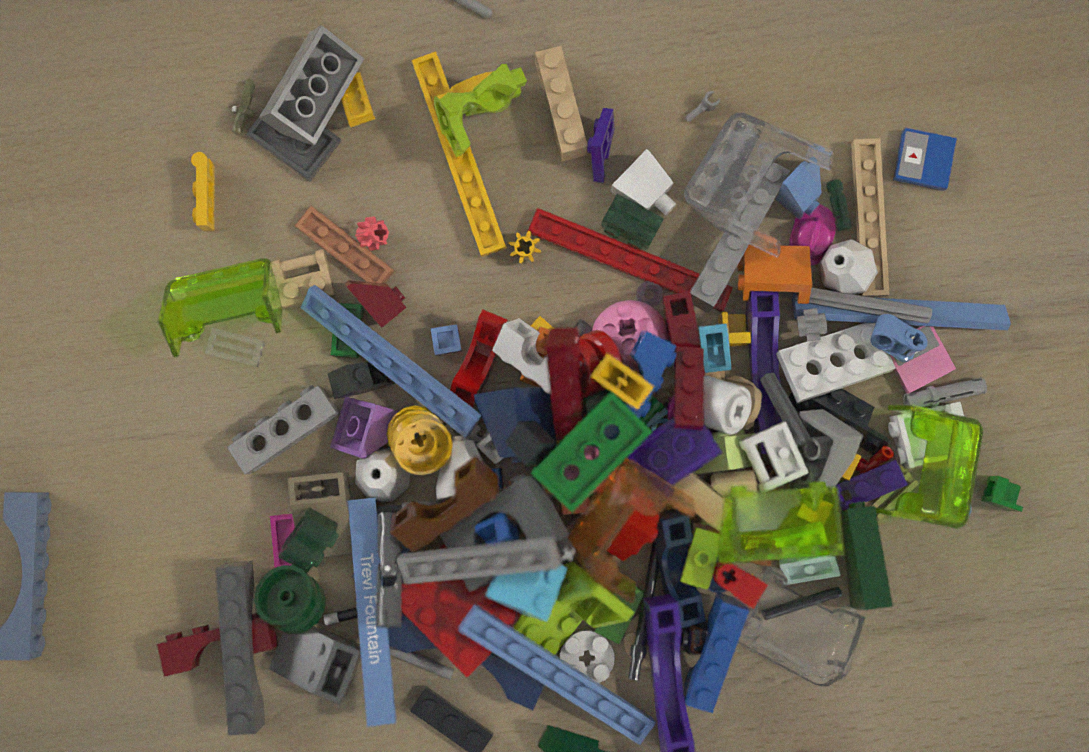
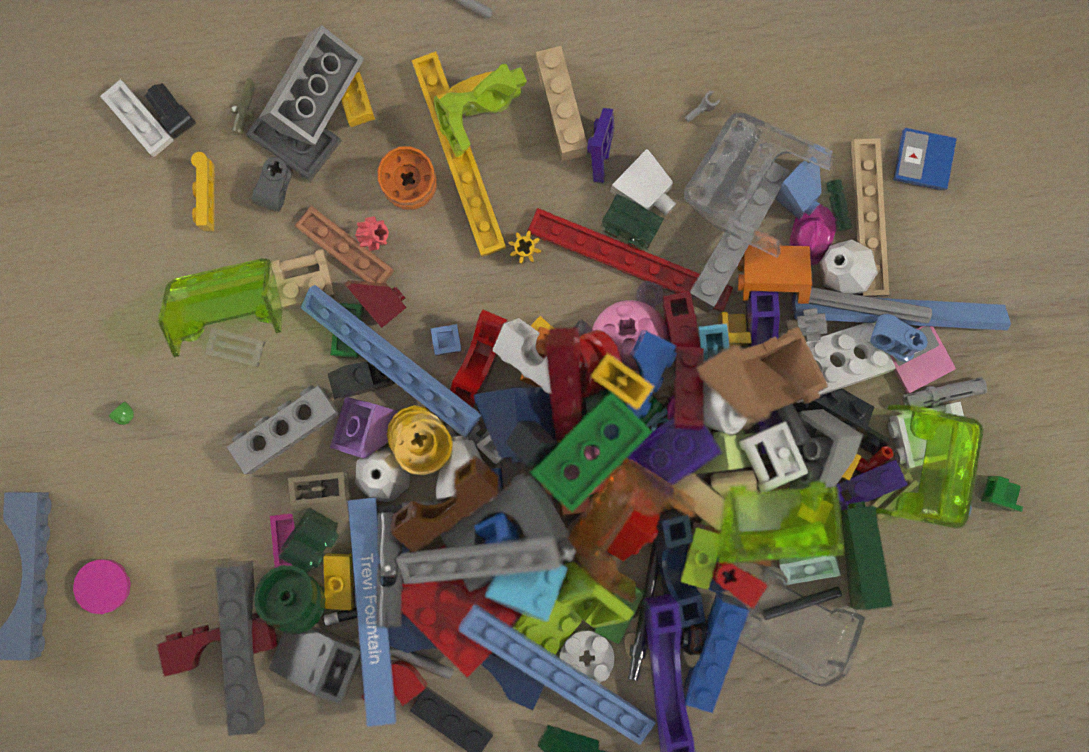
none -> dark pink tile [73,559,131,614]
none -> white plate [100,79,174,157]
none -> bright green hinge [109,401,134,425]
none -> black piece [145,83,196,139]
none -> dark grey piece [252,157,292,212]
none -> yellow plate [323,553,354,610]
none -> red brick [361,660,428,706]
none -> orange wheel [378,146,437,210]
none -> medium nougat windscreen [697,327,828,423]

